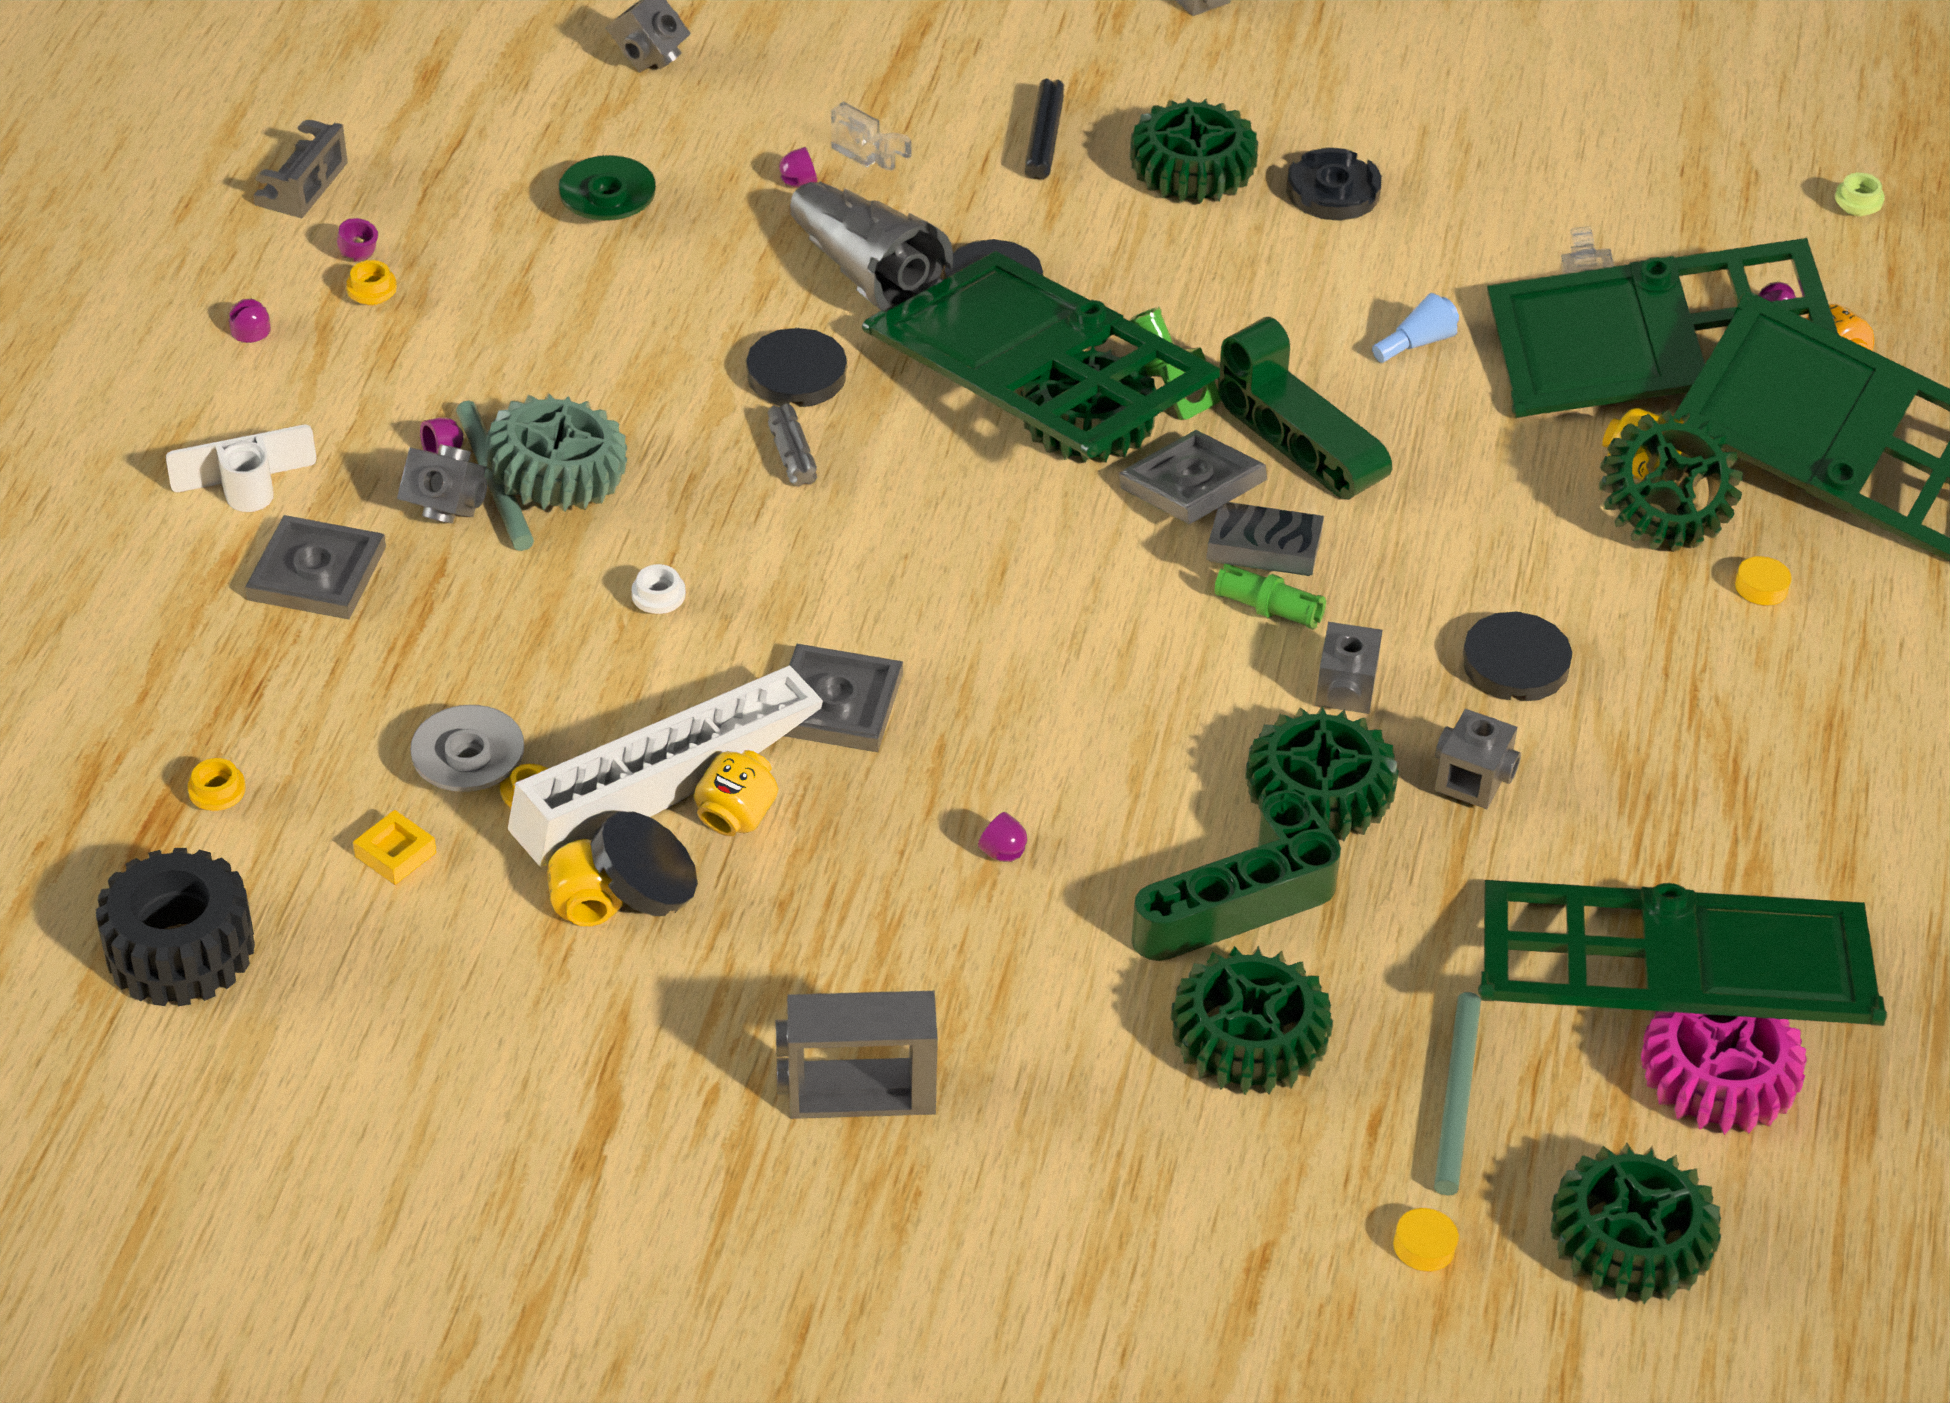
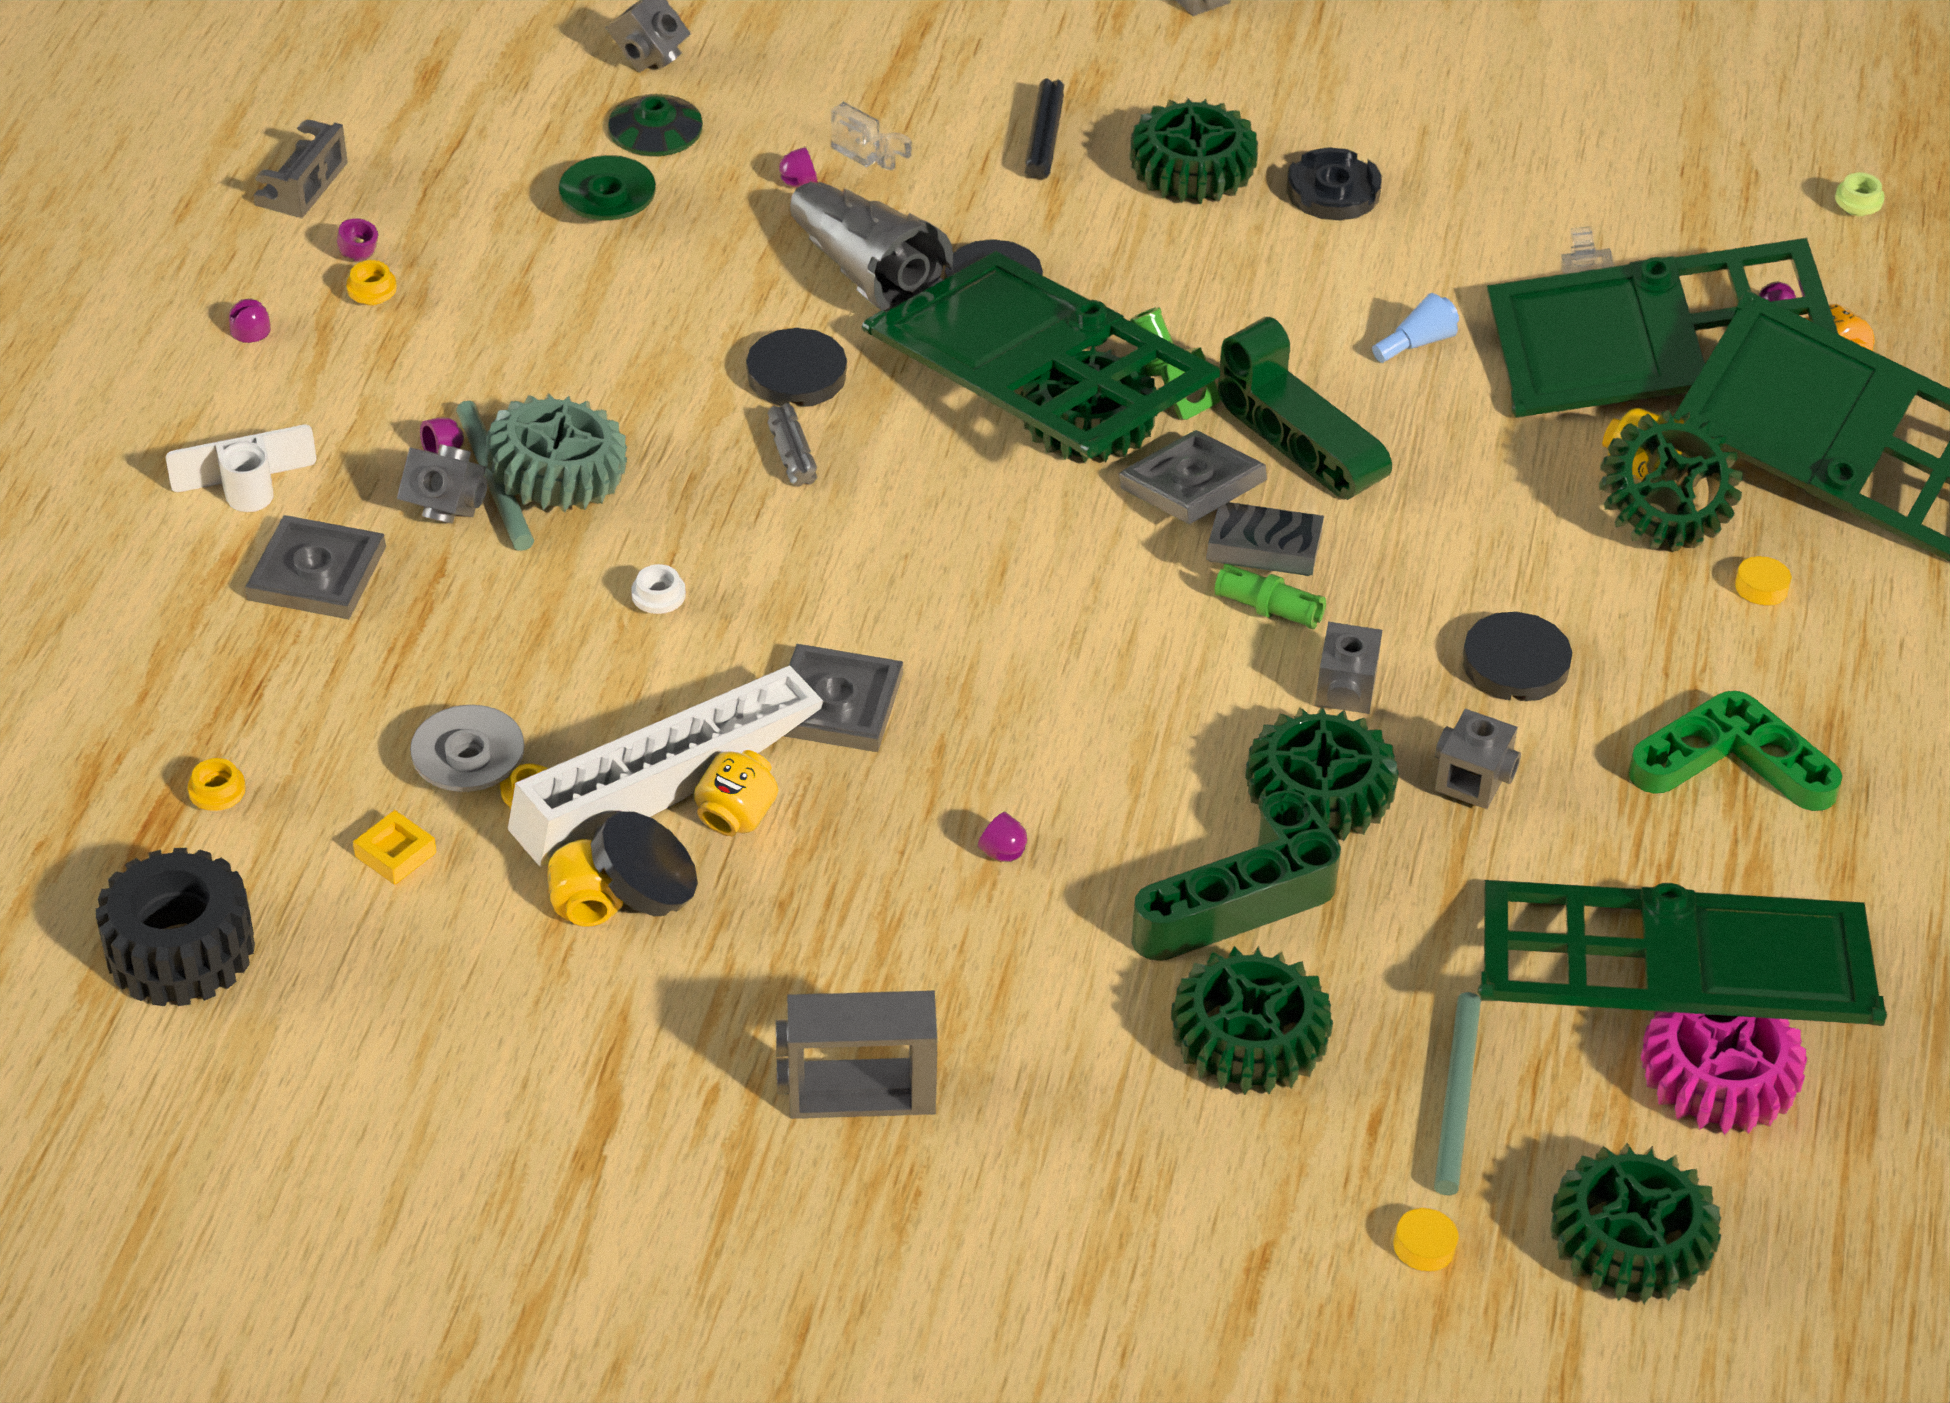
none -> dish [608,94,703,157]
none -> green beam [1628,691,1843,811]

